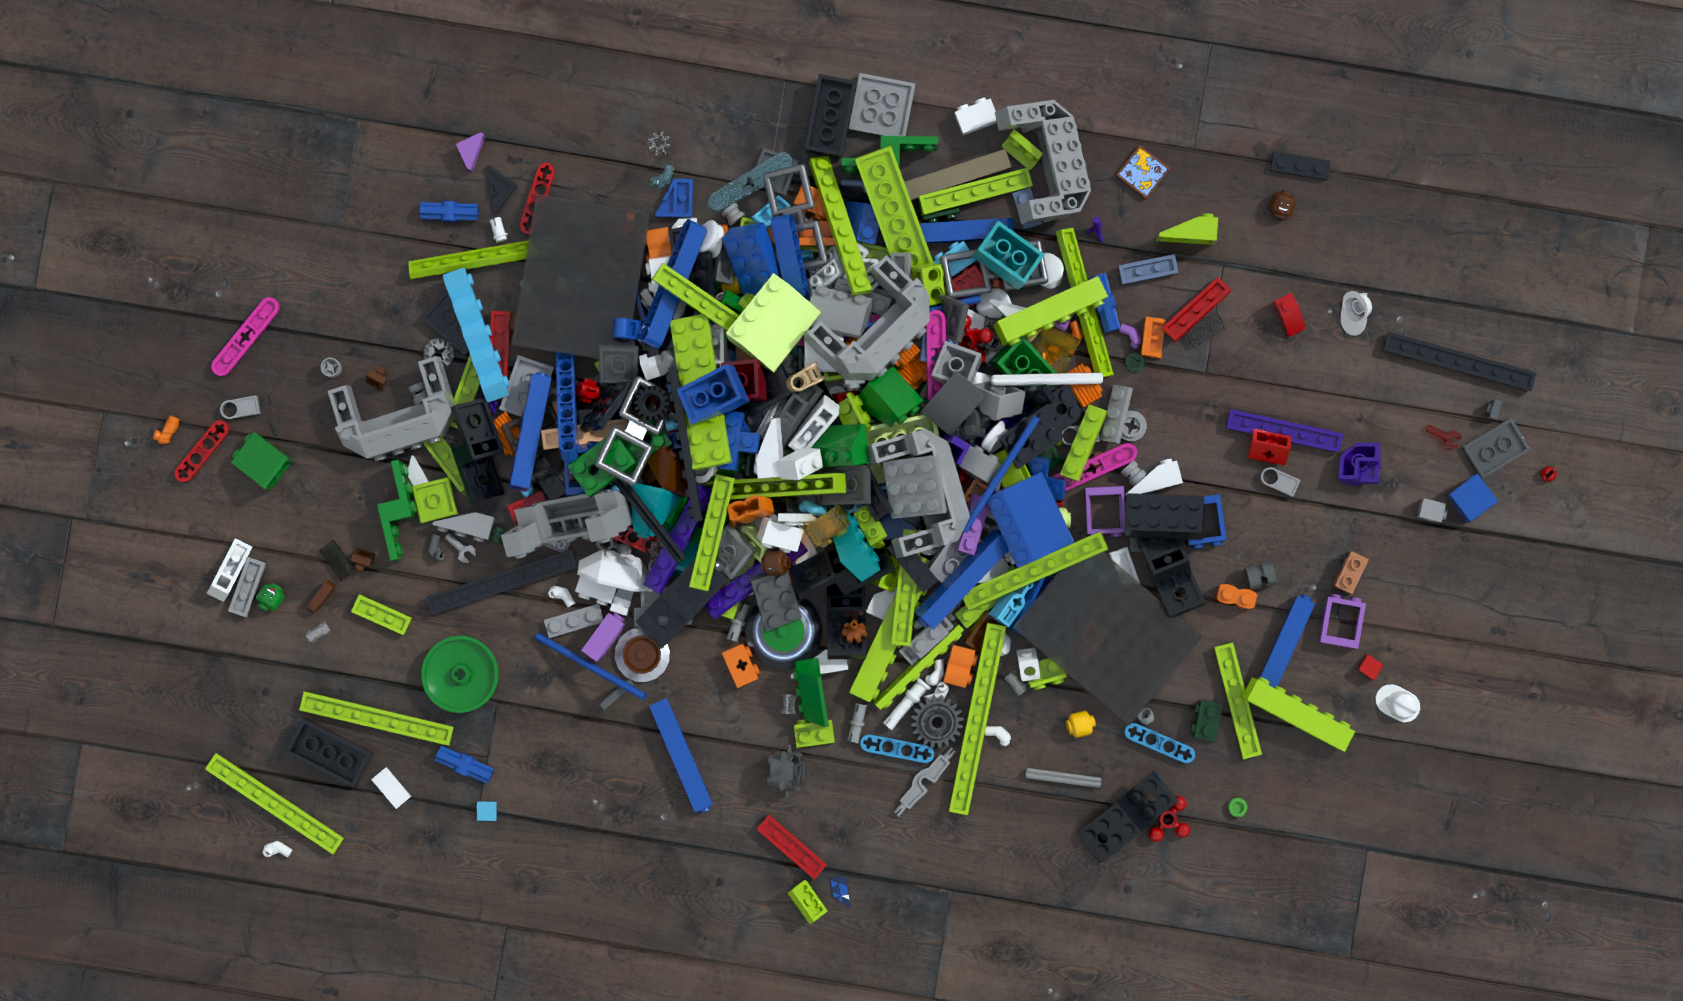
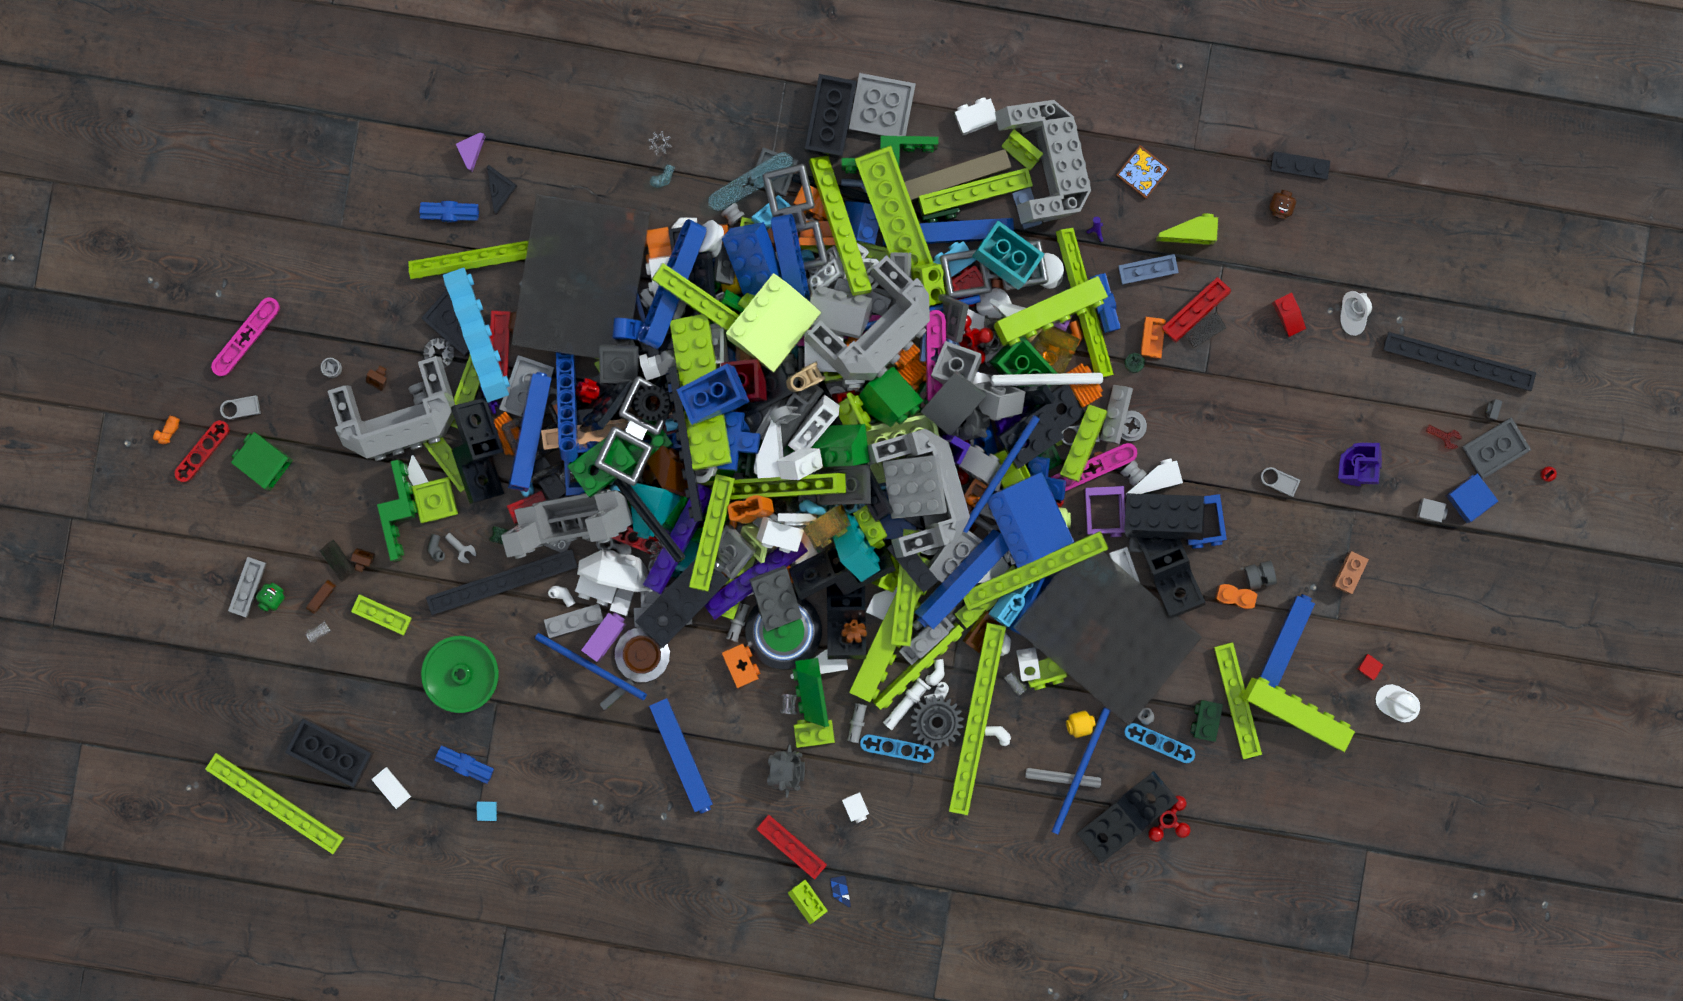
white slope [207,538,252,602] -> none
white arm [262,841,293,858] -> none
lime plate [299,691,454,746] -> none
light grey slope [432,512,496,542] -> none
white pin [489,217,508,243] -> none
red beam [520,163,555,235] -> none
blue wing [655,179,693,218] -> none
reddish brown head [761,550,791,576] -> none
light grey piece [893,746,956,817] -> none
orange brick [943,645,978,688] -> none
medium lavender plate [955,494,989,555] -> none
white piece [981,420,1006,454] -> none
medium lavender arm [1119,323,1143,349] -> none
dark purple plate [1226,409,1343,453] -> none
bright green tile [1228,798,1248,817] -> none
red brick [1248,429,1292,465] -> none
medium lavender window [1318,594,1366,649] -> none
none -> light grey piece [769,406,801,424]
none -> white brick [842,792,869,823]
none -> blue piece [1051,707,1110,835]

